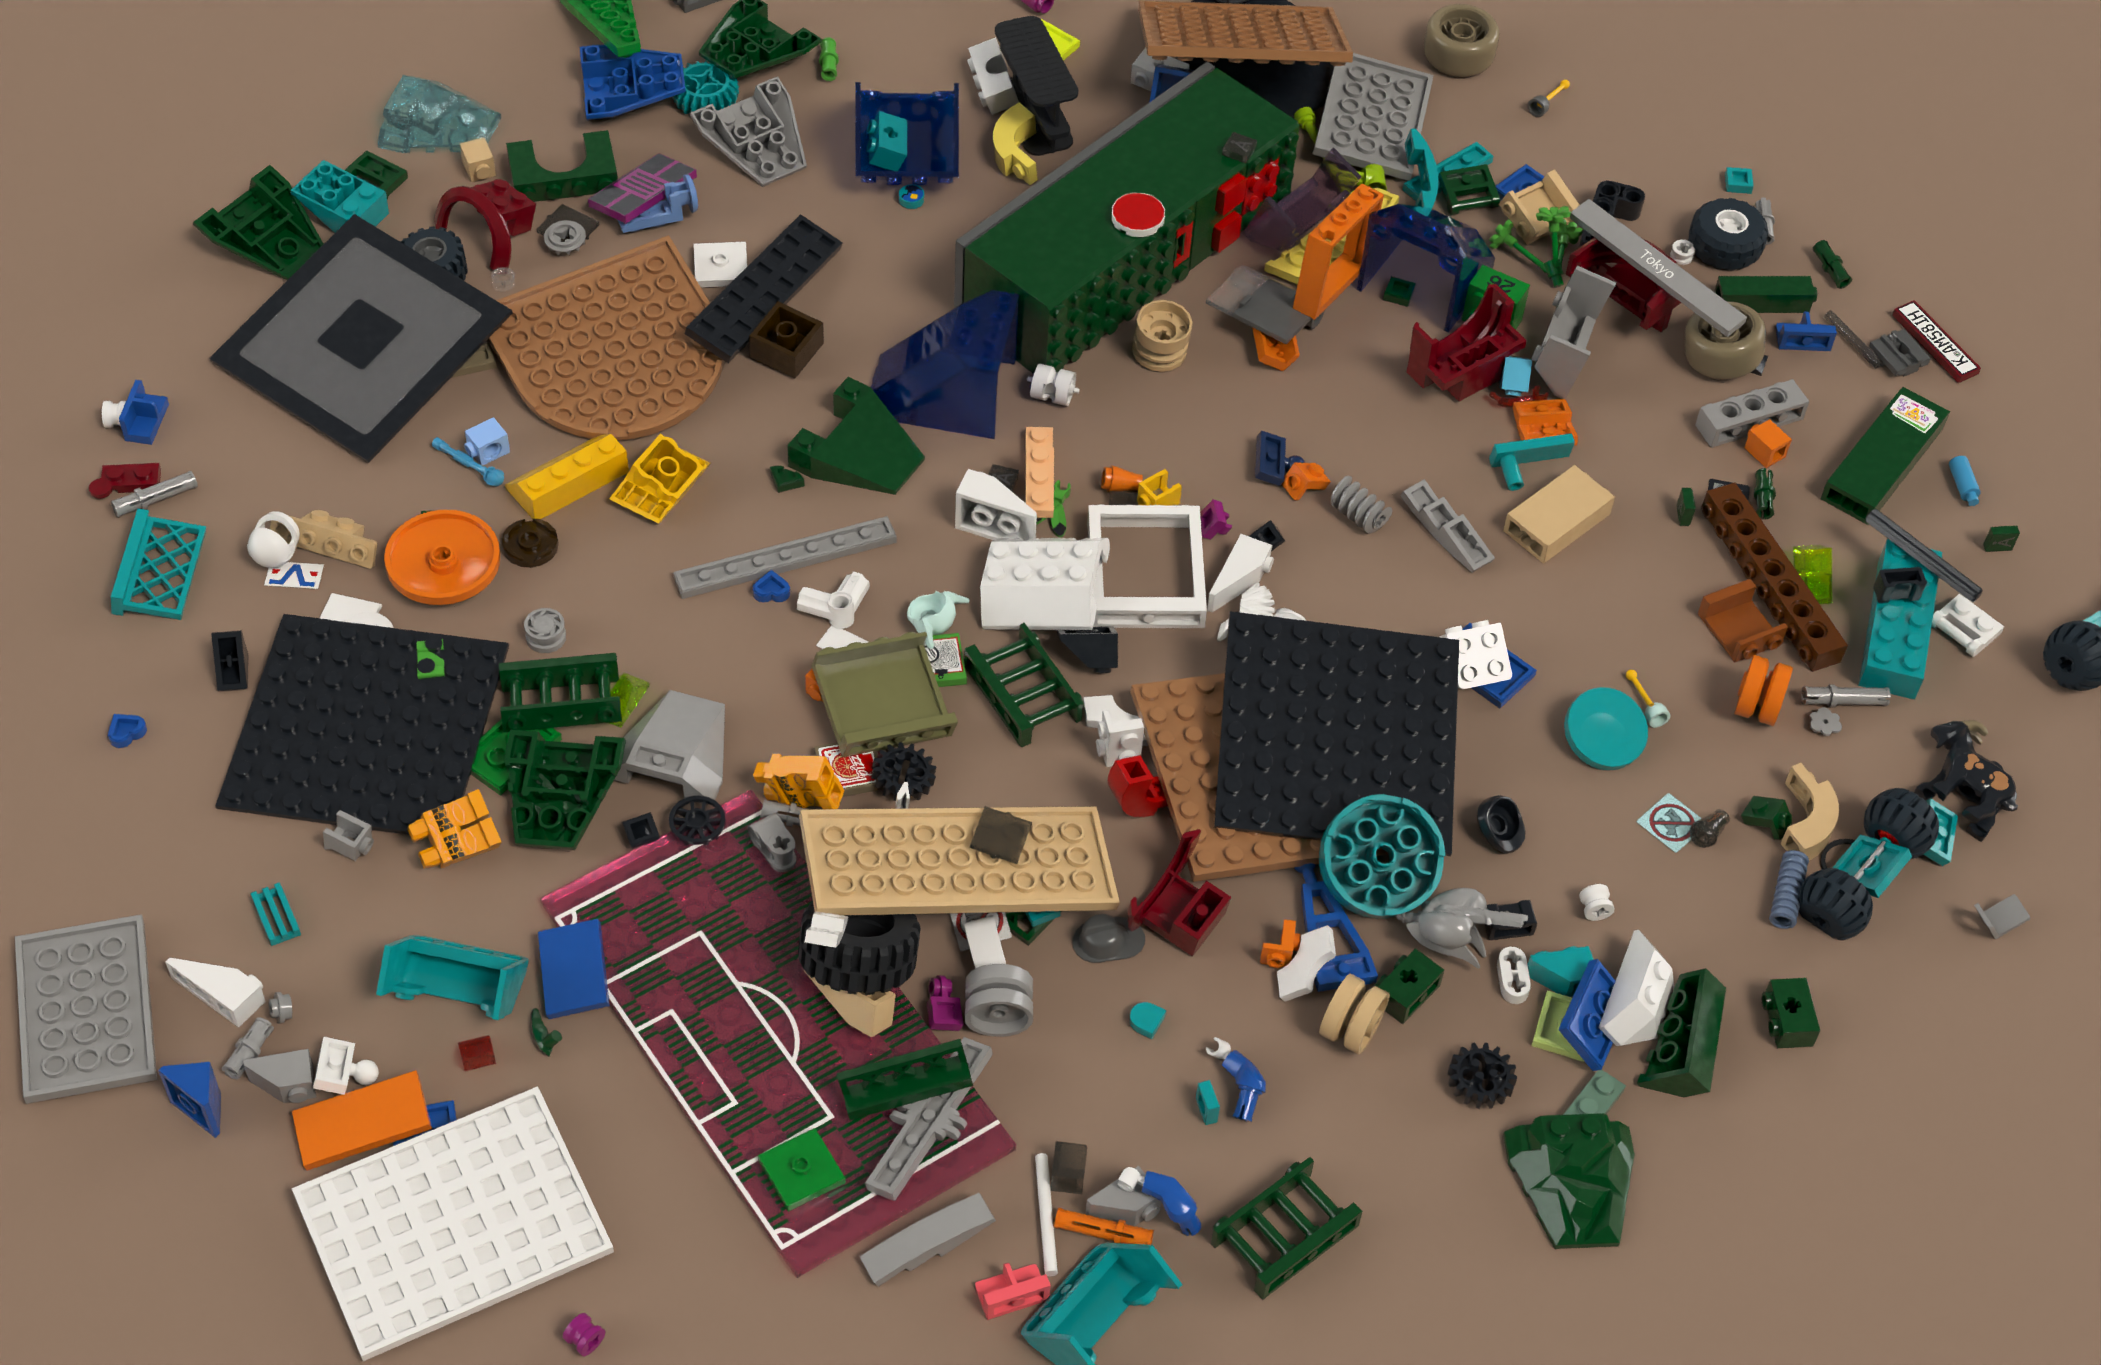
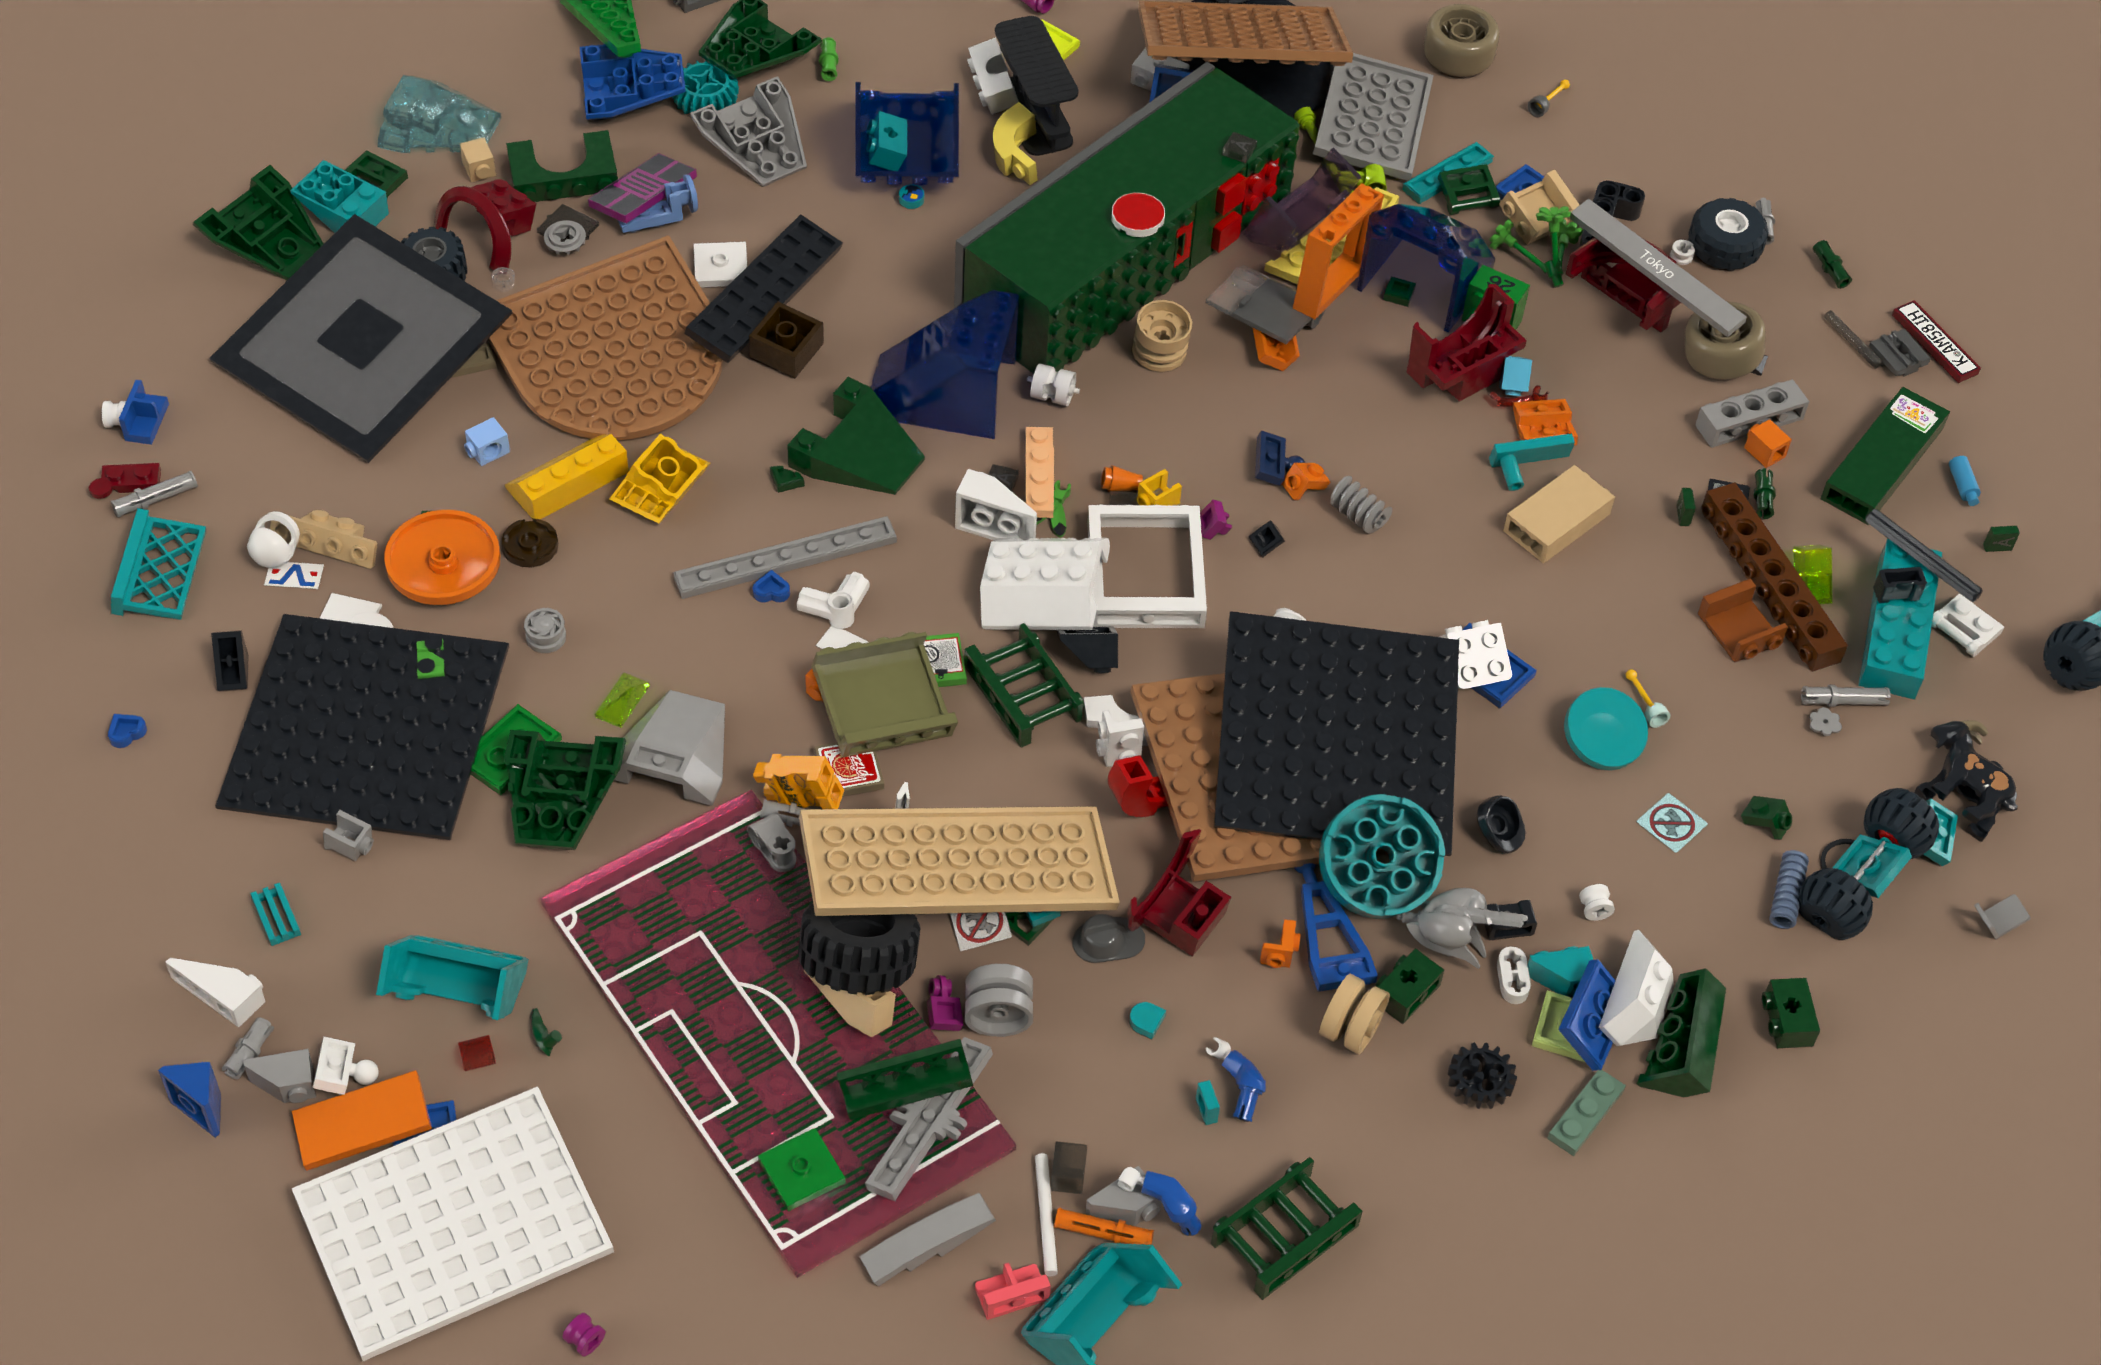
light grey plate [15,914,157,1104] -> none
light grey plate [269,992,292,1024] -> none
light orange hips [407,789,501,869] -> none
dark azure piece [432,437,504,487] -> none
dark green fence [499,653,622,732] -> none
blue tile [538,919,610,1019] -> none
black slope [622,812,661,849] -> none
black wheel [669,795,726,846] -> none
white slope [805,912,848,948] -> none
black gear [871,742,936,801] -> none
light aqua piece [907,591,970,649] -> none
white beam [963,915,1006,969] -> none
clear smoke piece [969,806,1032,864] -> none
white slope [1207,534,1274,612] -> none
white hair [1217,583,1275,641] -> none
white tile [1277,925,1336,1002] -> none
light grey slope [1400,479,1495,573] -> none
teal slope [1404,129,1438,227] -> none
dark green wedge [1503,1113,1635,1249] -> none
light grey windscreen [1531,266,1616,399] -> none
clear smoke cone [1690,809,1730,848] -> none
dark green brick [1714,276,1818,313] -> none
teal tile [1725,167,1754,194] -> none
orange wheel [1734,655,1793,726] -> none
blue panel [1775,311,1837,351] -> none
tan arch [1781,763,1839,861] -> none

